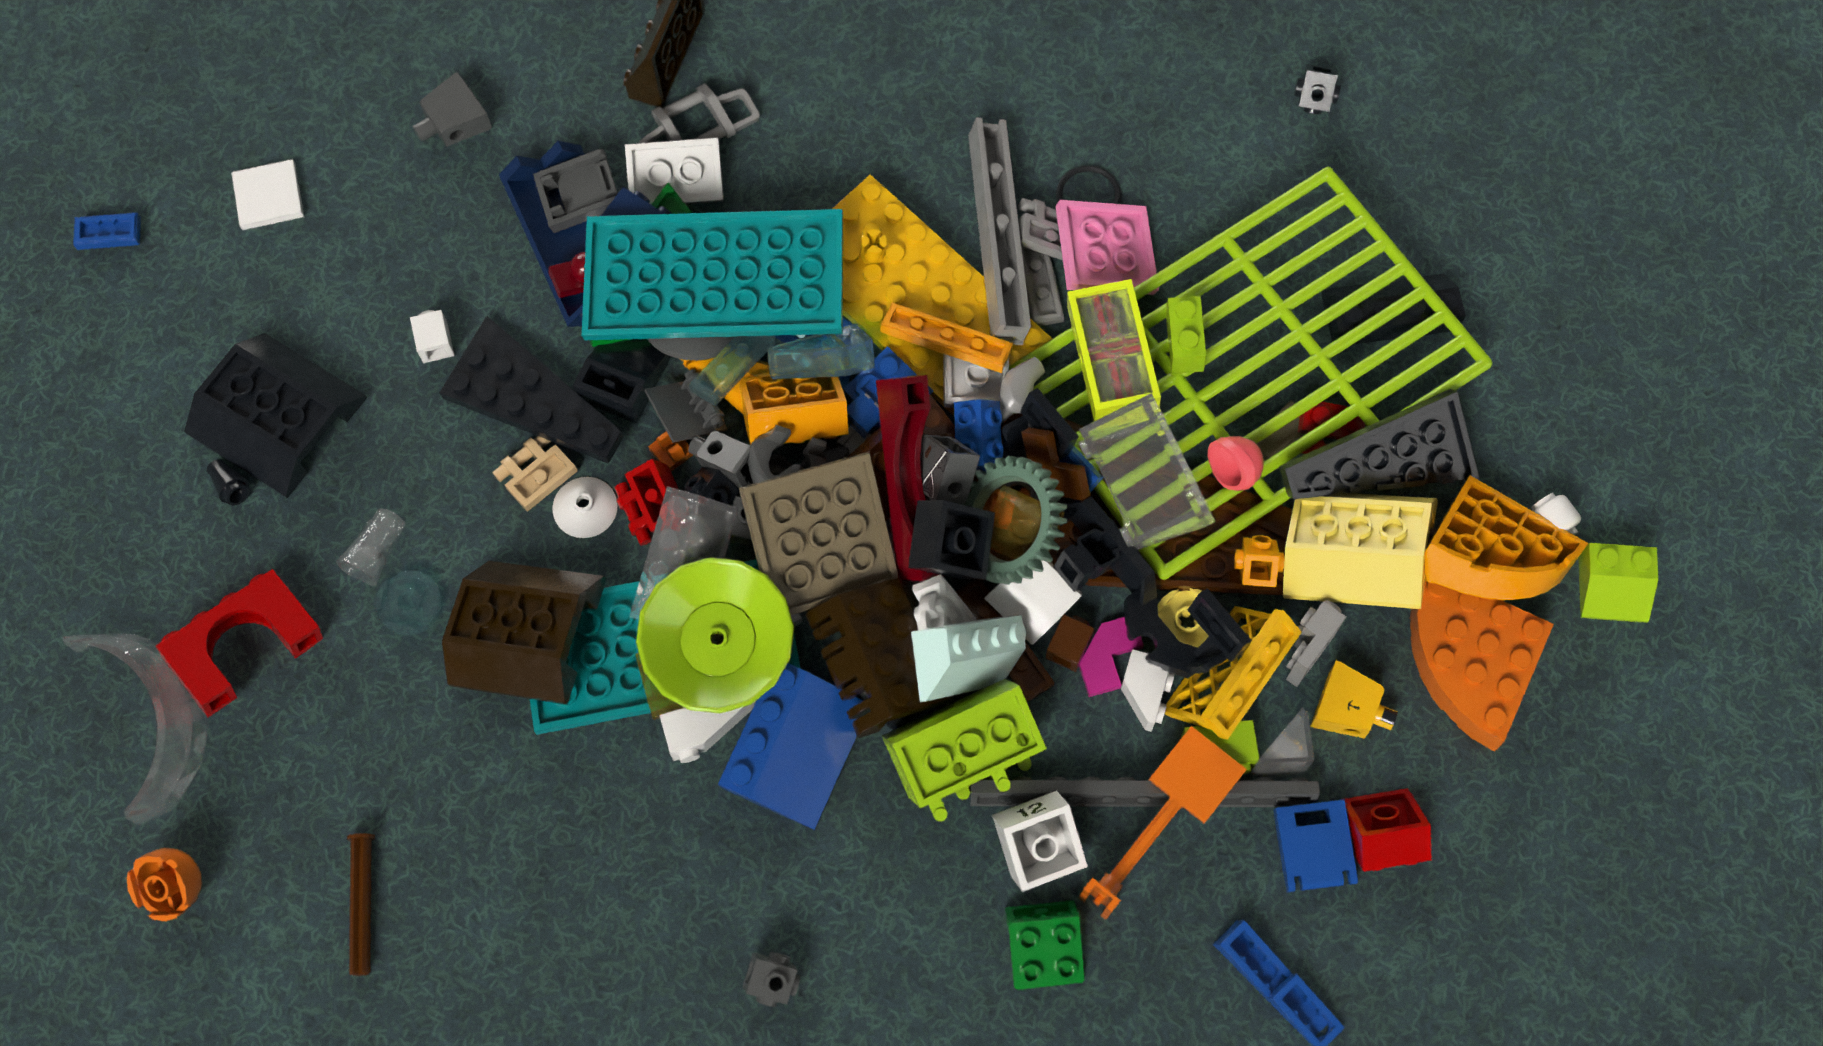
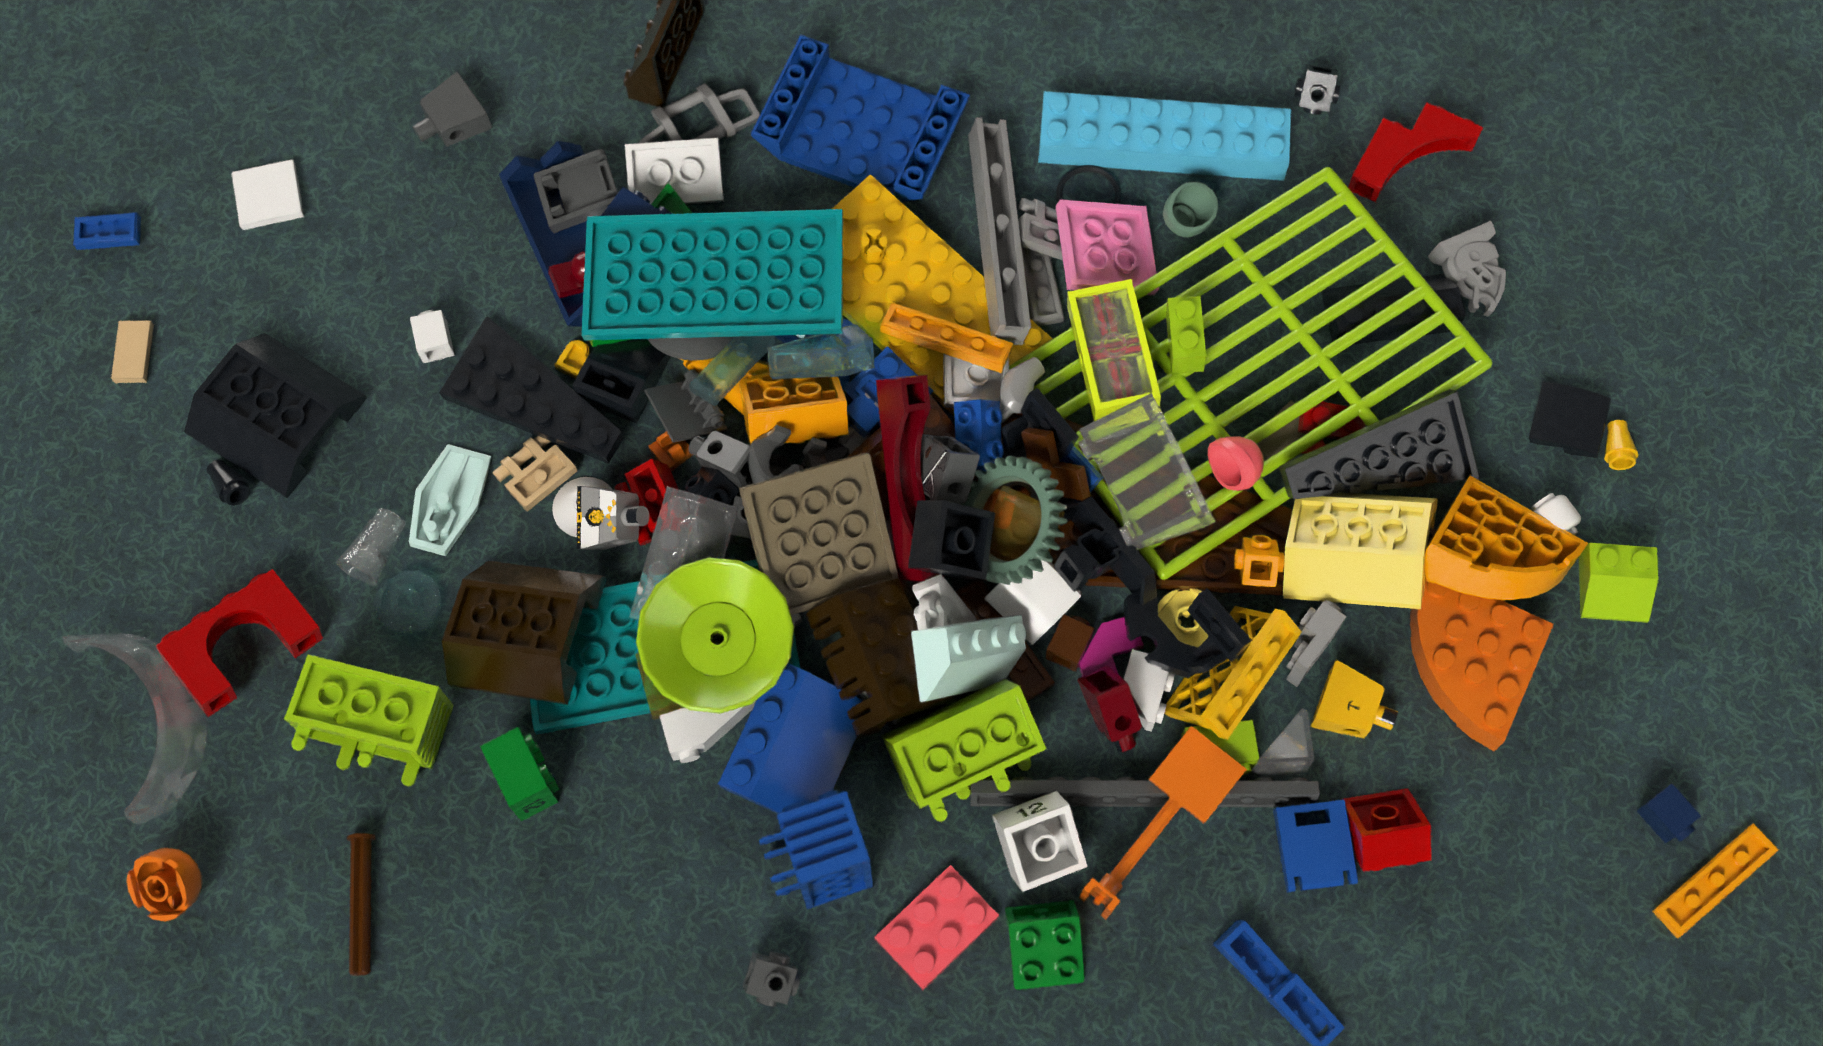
none -> tan tile [111,321,154,383]
none -> lime piece [284,654,454,786]
none -> light aqua piece [409,444,492,556]
none -> green brick [480,727,560,821]
none -> yellow tile [554,340,590,379]
none -> torso [577,486,649,550]
none -> blue slope [751,35,970,202]
none -> blue piece [759,790,873,909]
none -> coral plate [874,865,999,990]
none -> medium azure brick [1038,91,1291,181]
none -> dark red torso [1077,665,1142,752]
none -> sand green hat [1163,182,1218,237]
none -> red arch [1348,102,1484,202]
none -> light grey piece [1428,221,1506,317]
none -> black slope [1529,381,1611,458]
none -> yellow cone [1604,420,1639,470]
none -> dark blue brick [1637,783,1701,843]
none -> light orange tile [1652,823,1779,938]

